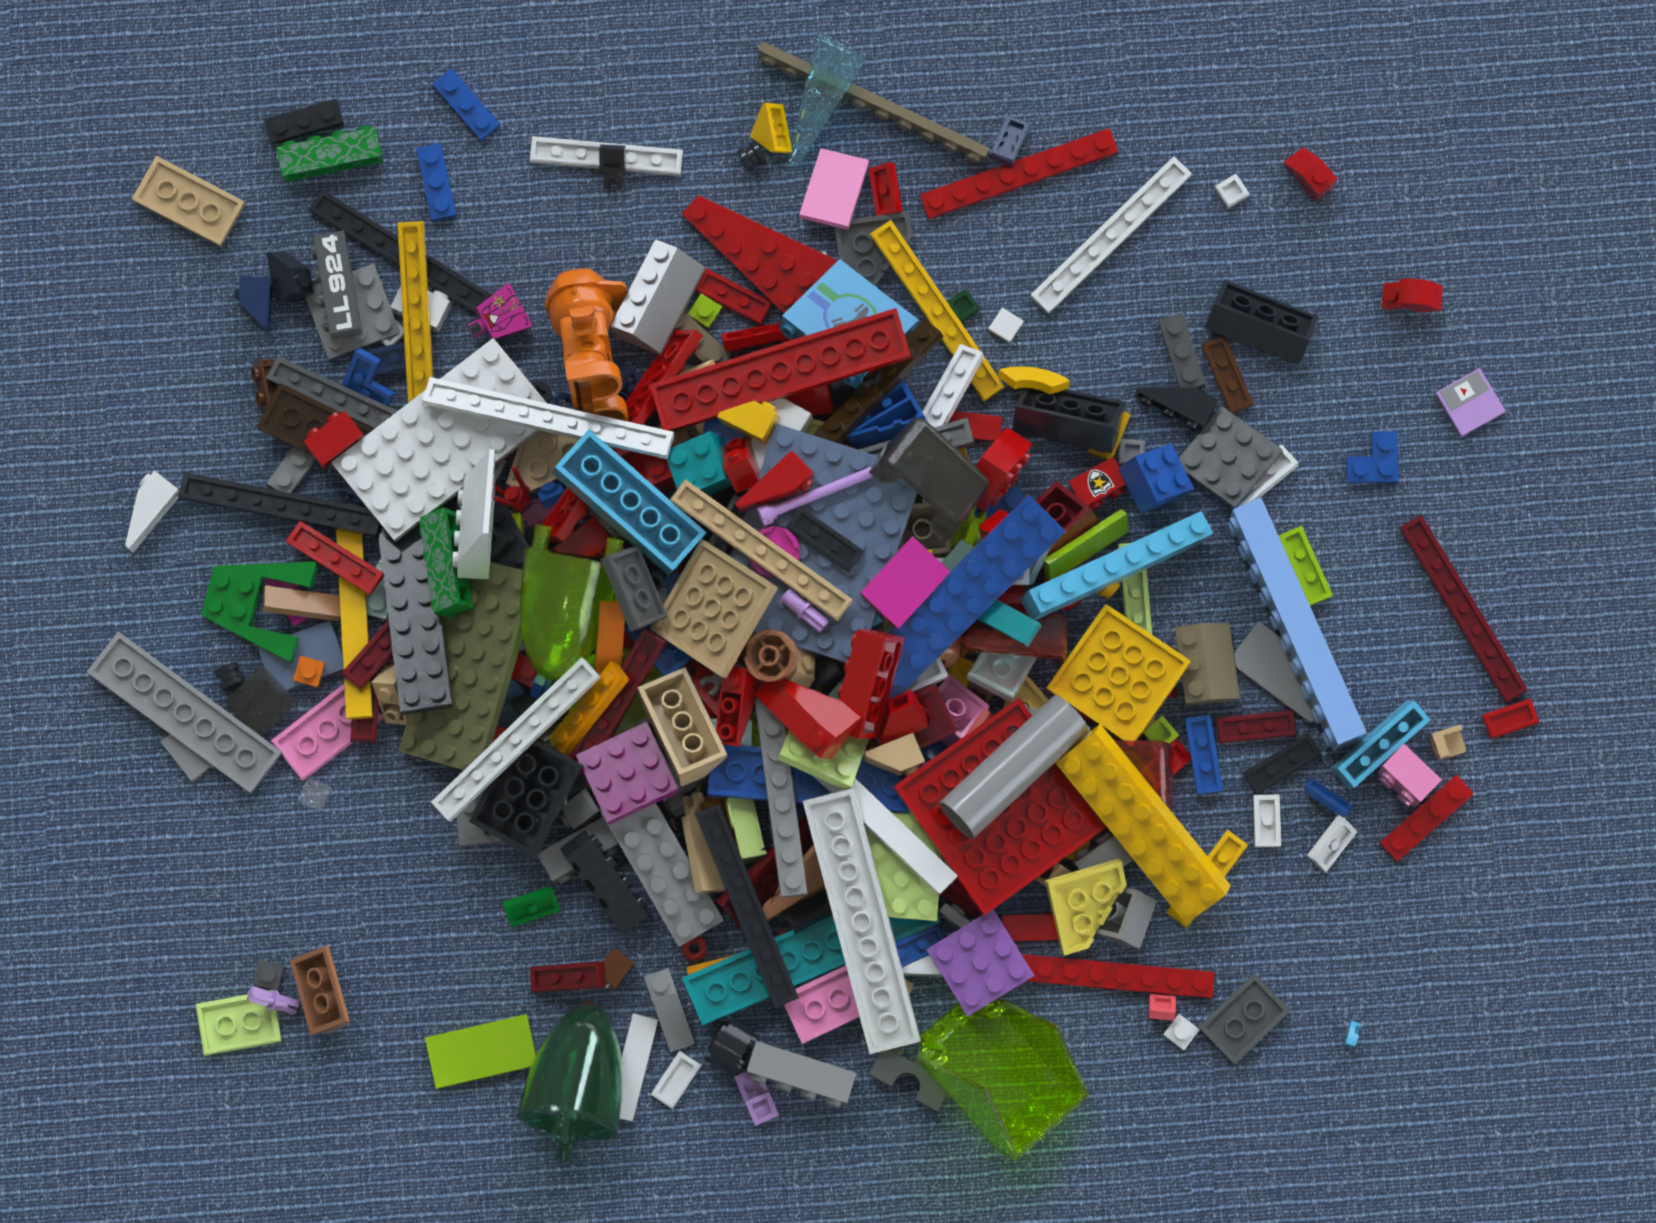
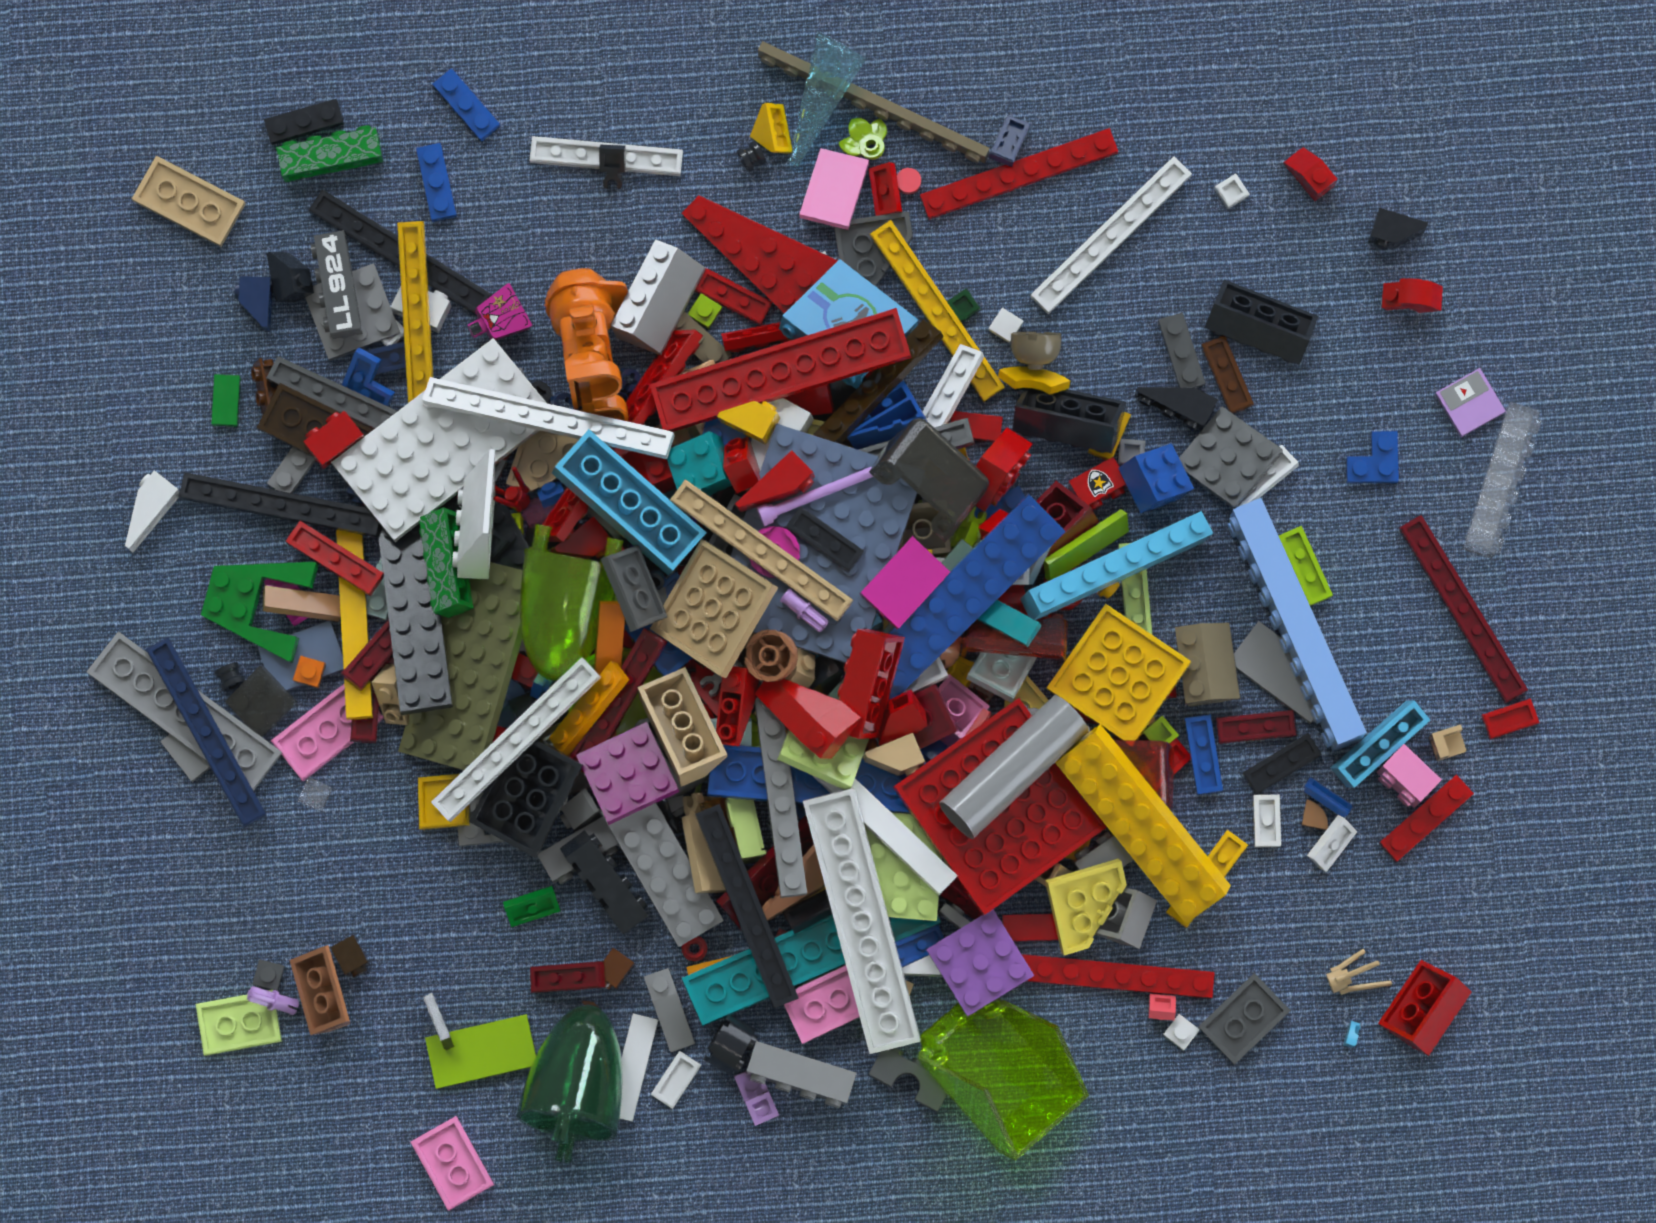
none -> dark blue tile [146,637,267,828]
none -> green tile [211,374,241,427]
none -> dark brown brick [330,935,370,978]
none -> bright pink tile [411,1116,494,1211]
none -> yellow tile [418,774,470,830]
none -> tile [423,993,454,1050]
none -> lime plate [839,118,887,160]
none -> coral tile [897,168,921,195]
none -> dark tan cylinder [1011,332,1061,370]
none -> medium nougat tile [1301,800,1328,831]
none -> tan plant [1326,949,1392,995]
none -> black slope [1368,208,1428,250]
none -> red slope [1378,960,1472,1056]
none -> clear brick [1462,401,1541,559]

